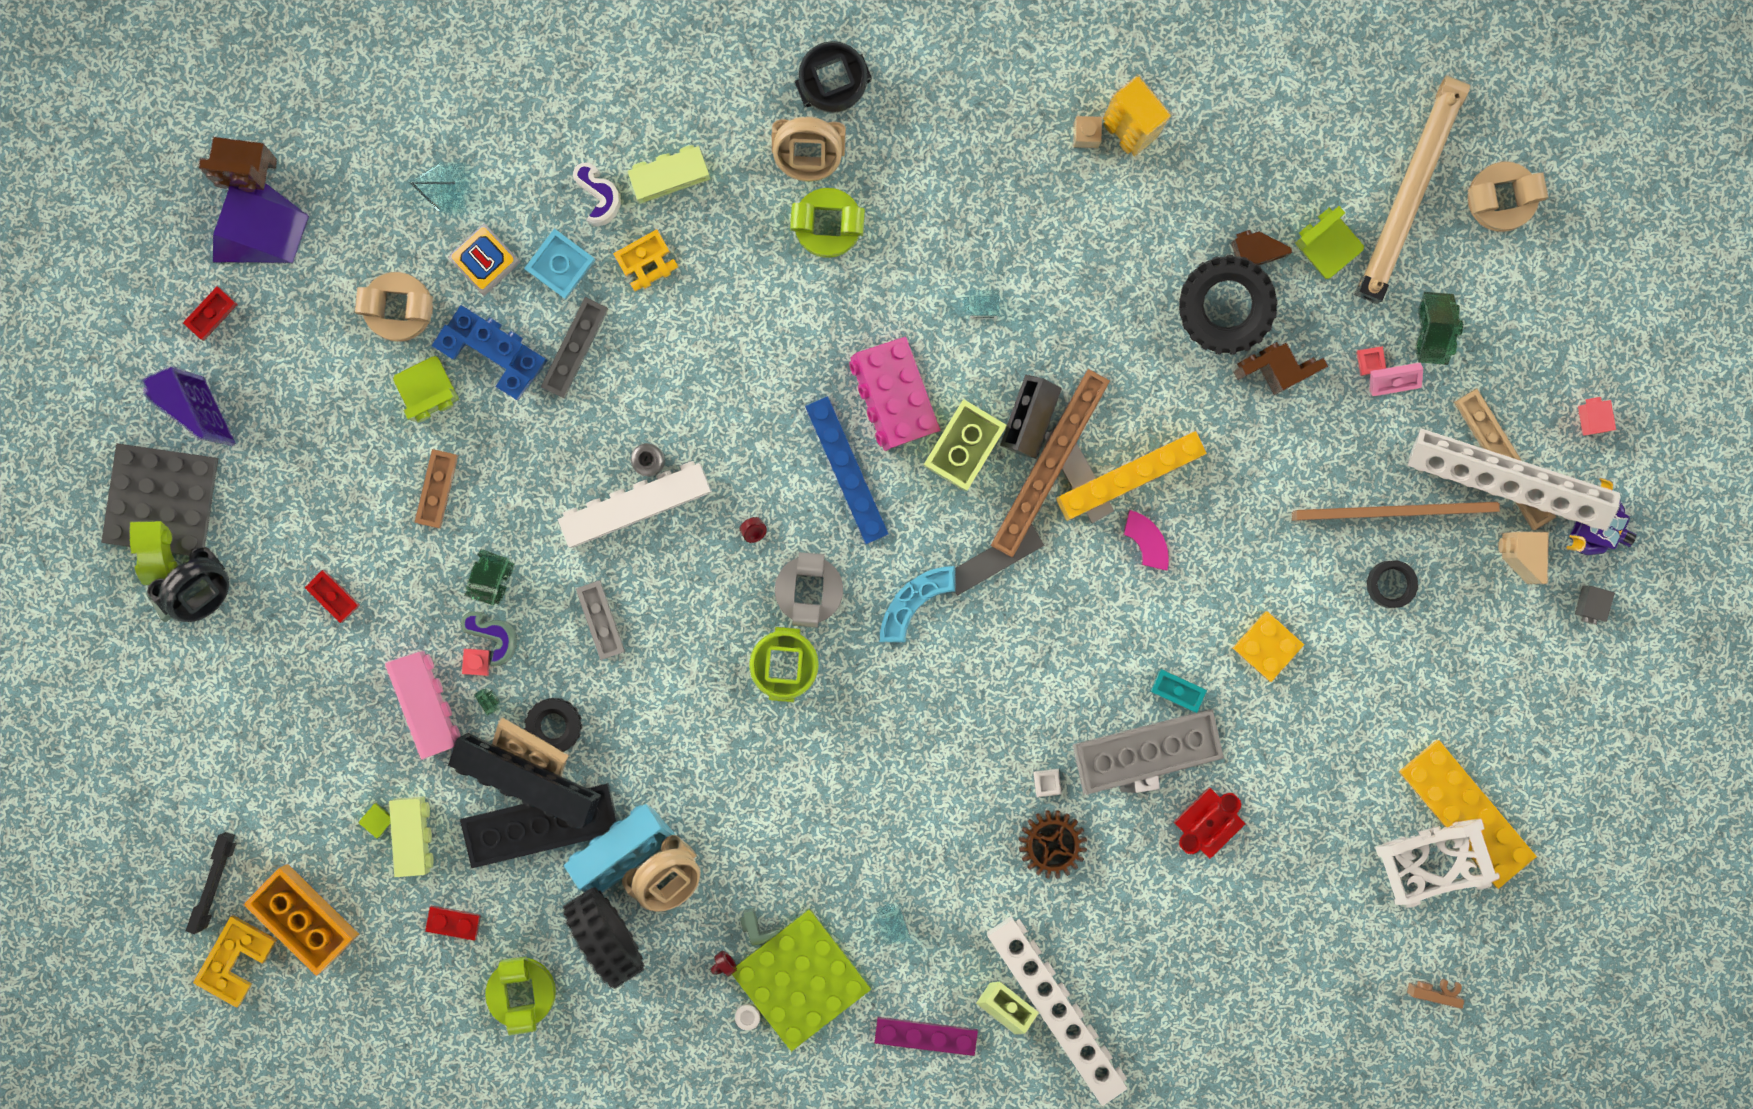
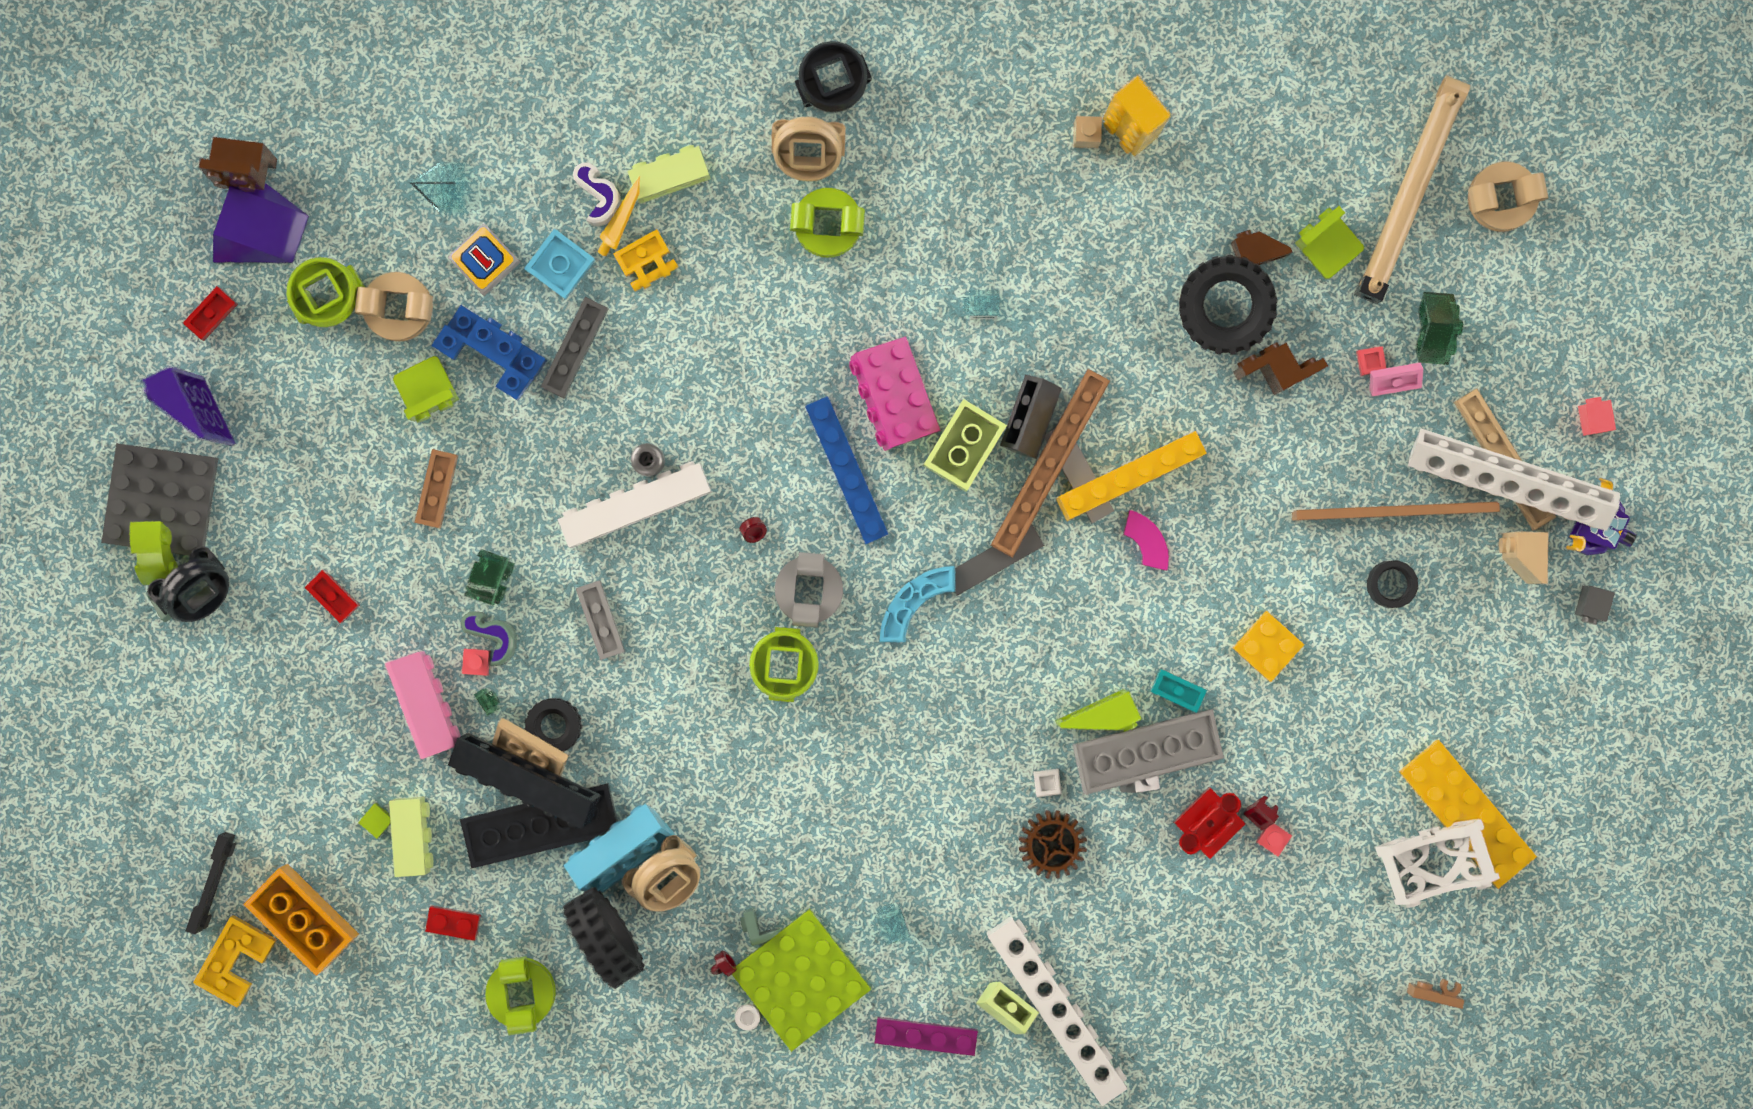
none -> lime piece [286,257,365,328]
none -> yellow bar [598,176,640,256]
none -> lime slope [1055,689,1142,732]
none -> dark red tile [1243,796,1279,830]
none -> coral plate [1256,824,1292,857]

